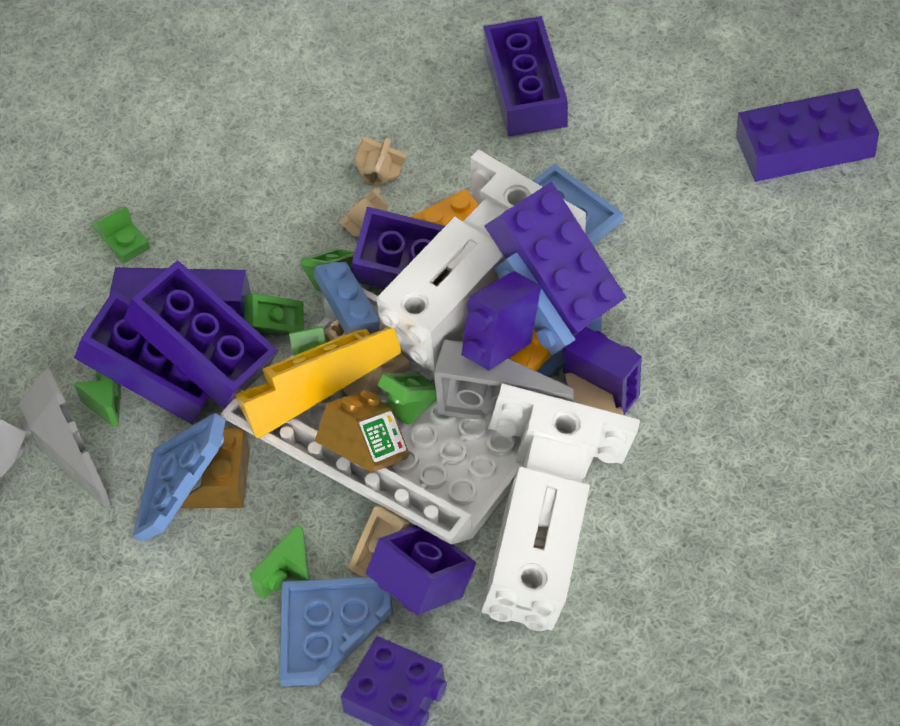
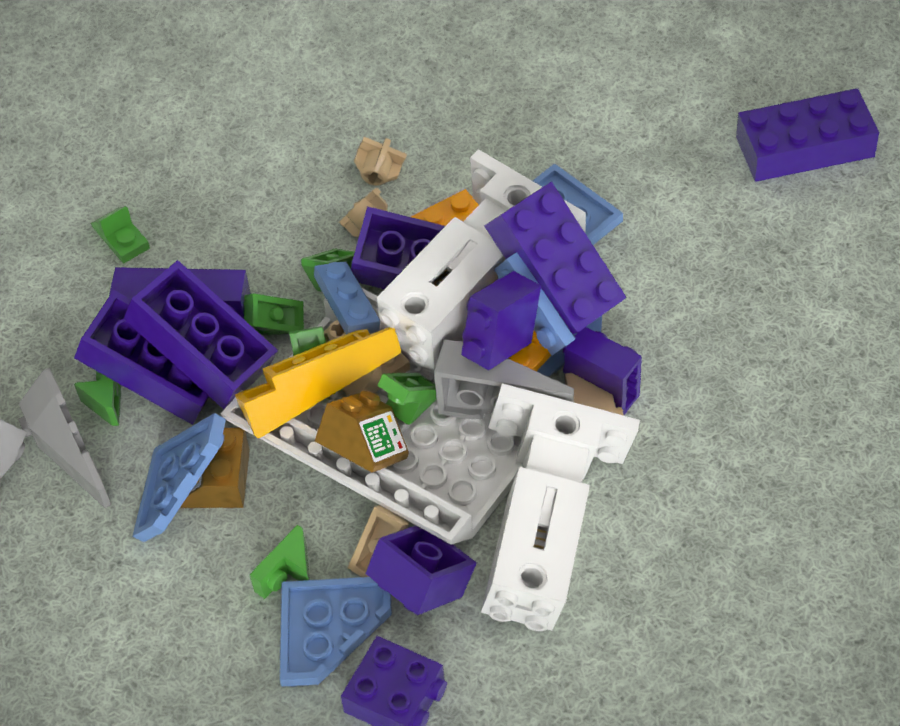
dark purple brick [483,16,568,137] -> none

